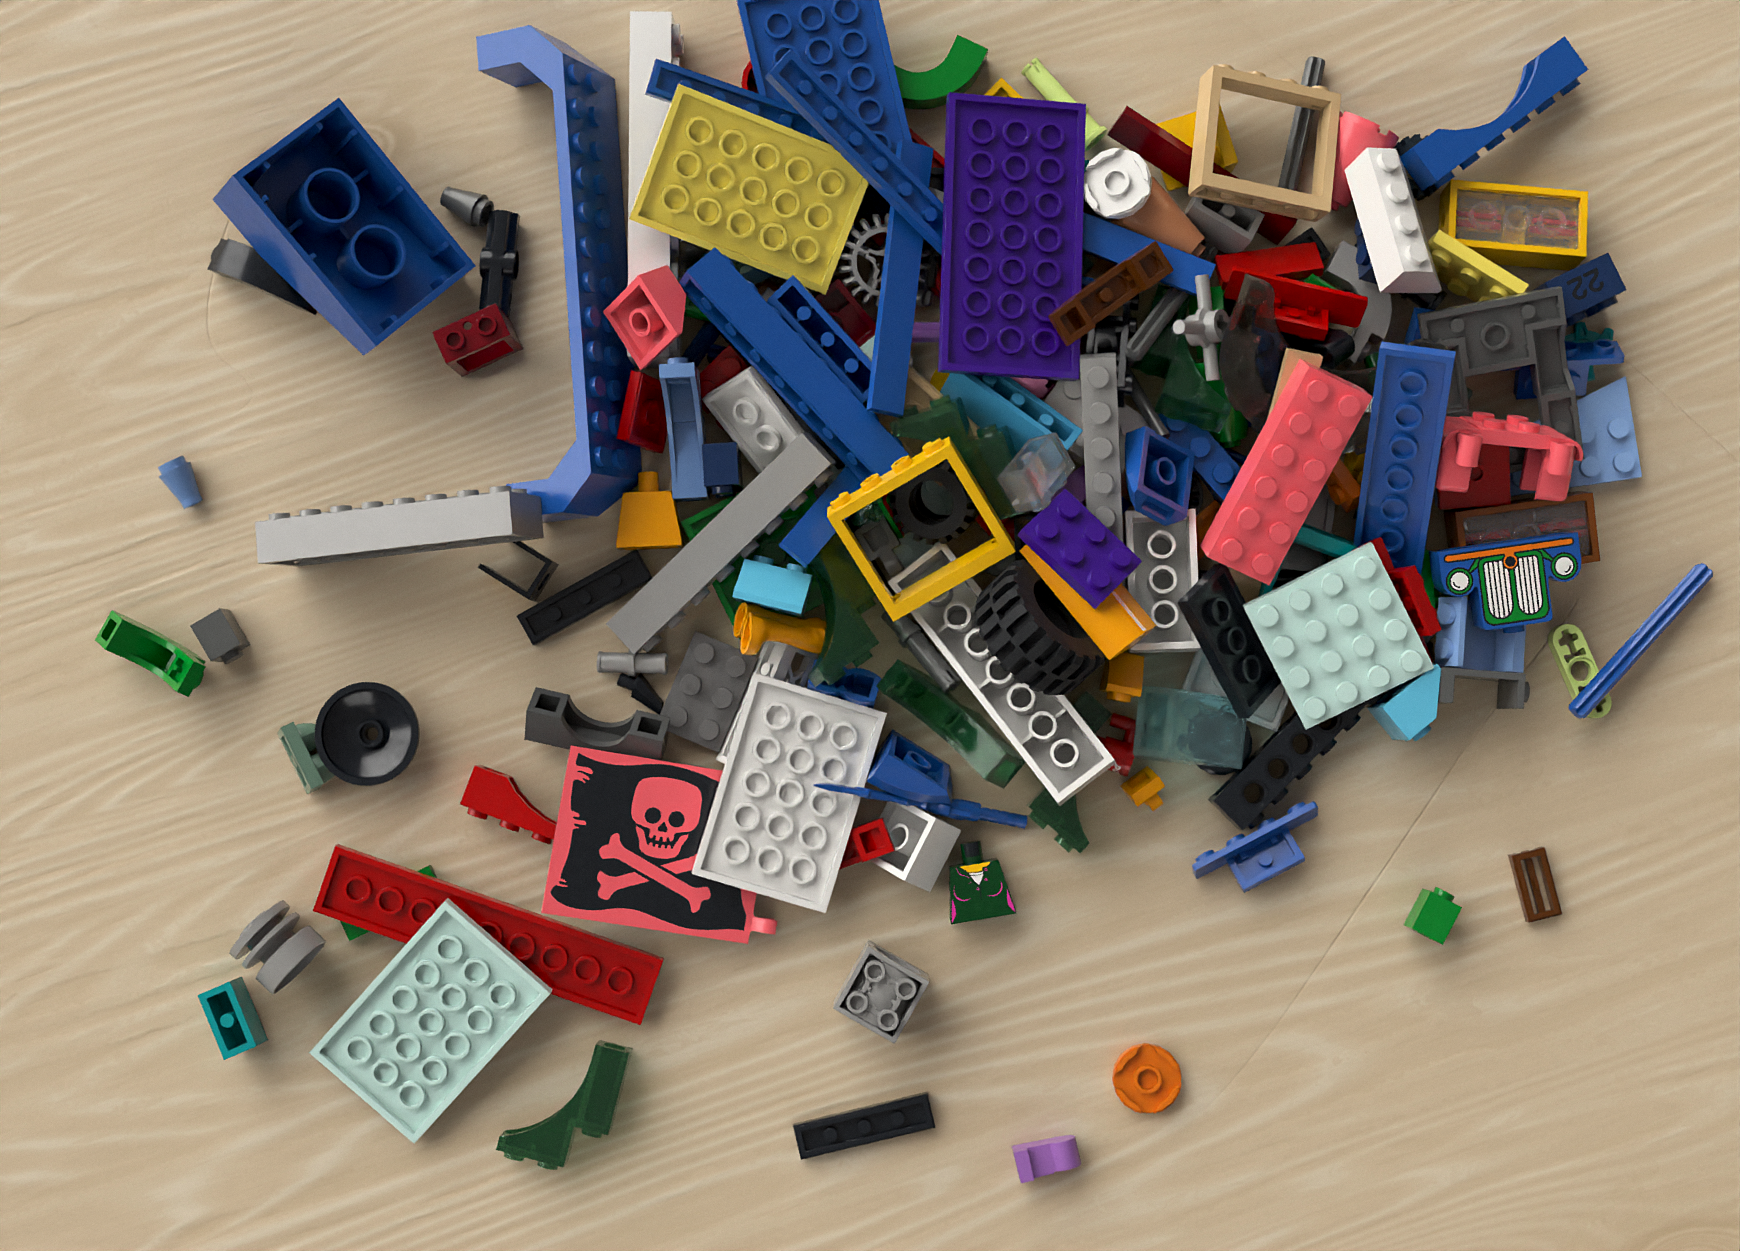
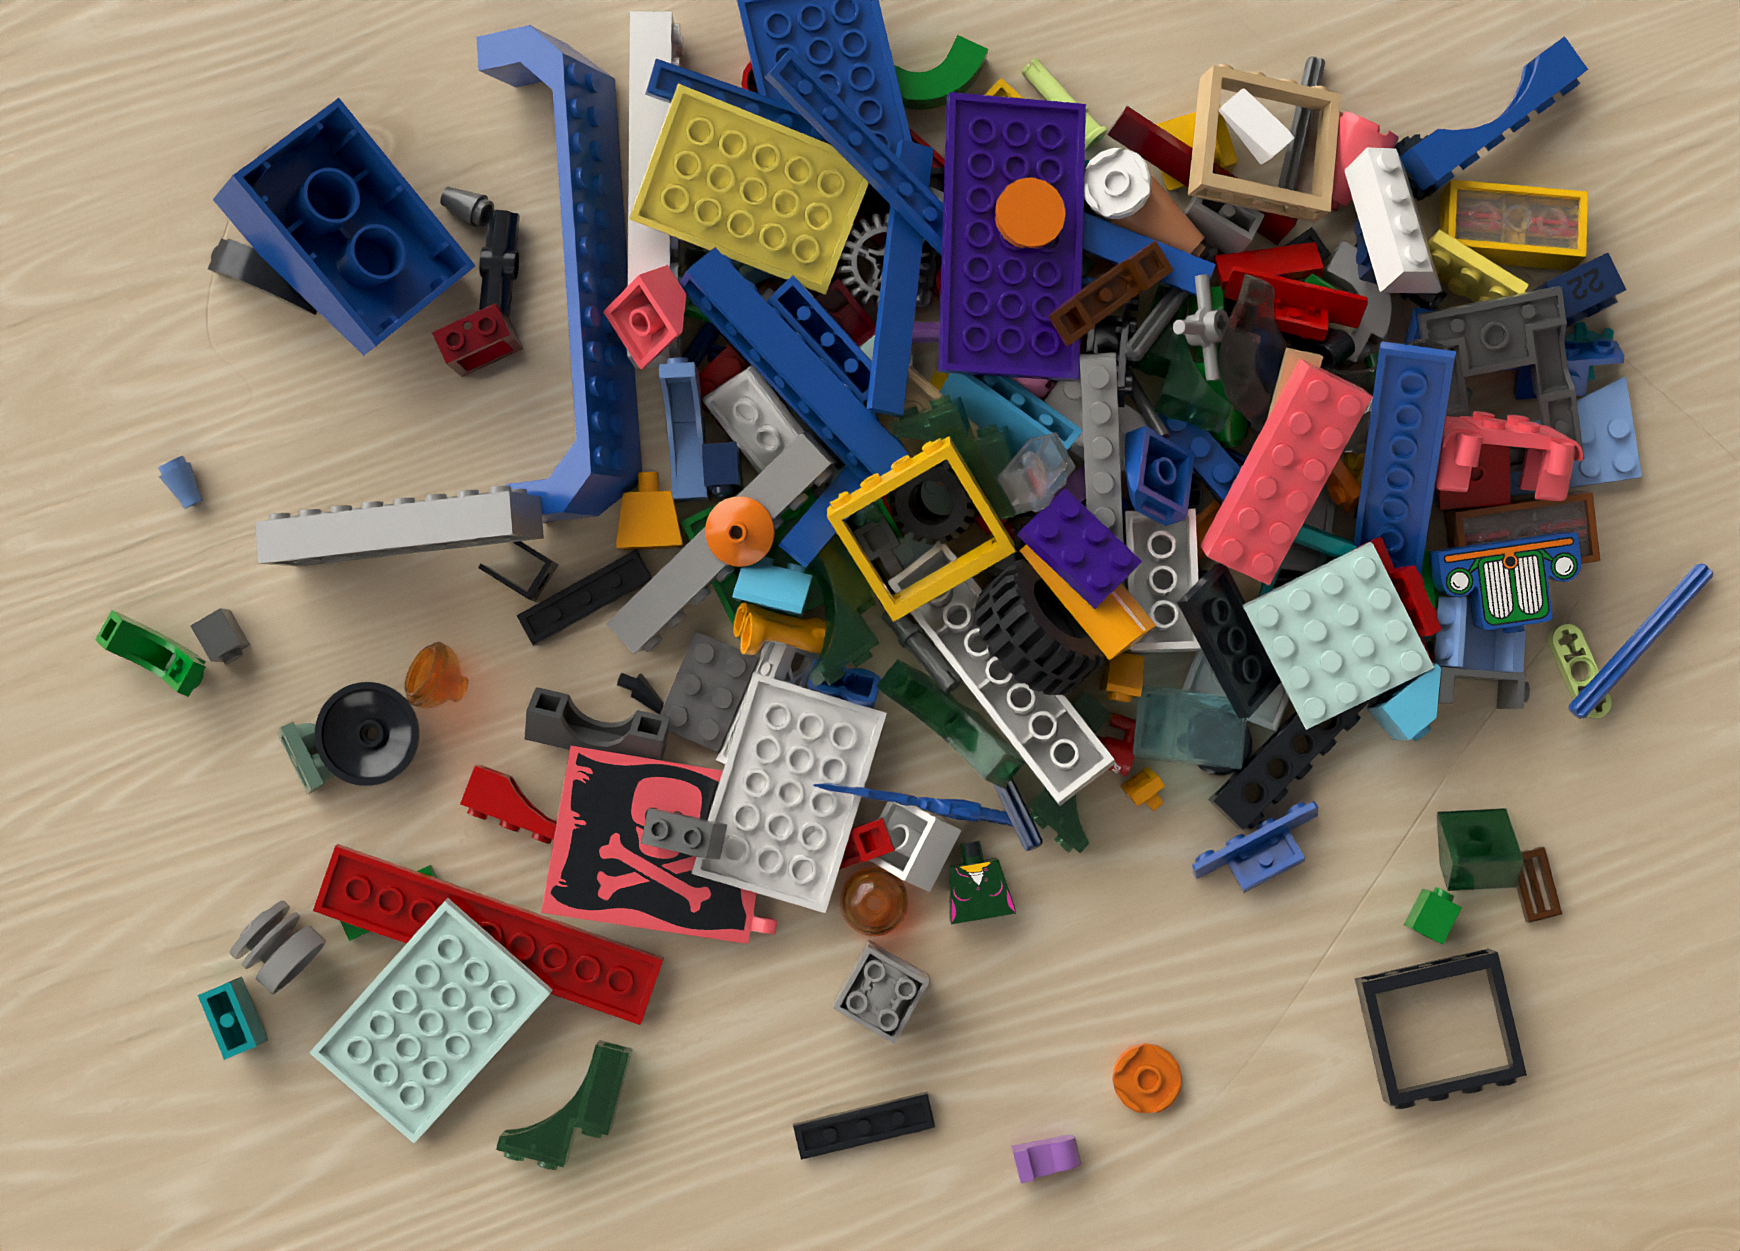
light grey pin [597,649,669,677] -> none
red plate [617,371,668,454] -> none
blue slope [867,729,953,804] -> none
none -> clear orange piece [404,642,469,709]
none -> dark grey brick [641,808,727,859]
none -> orange dish [705,496,775,567]
none -> clear orange piece [840,867,909,937]
none -> dark blue axle [984,754,1043,851]
none -> orange tile [995,177,1066,249]
none -> white slope [1218,88,1294,165]
none -> black window [1354,948,1527,1109]
none -> clear green slope [1437,808,1523,891]

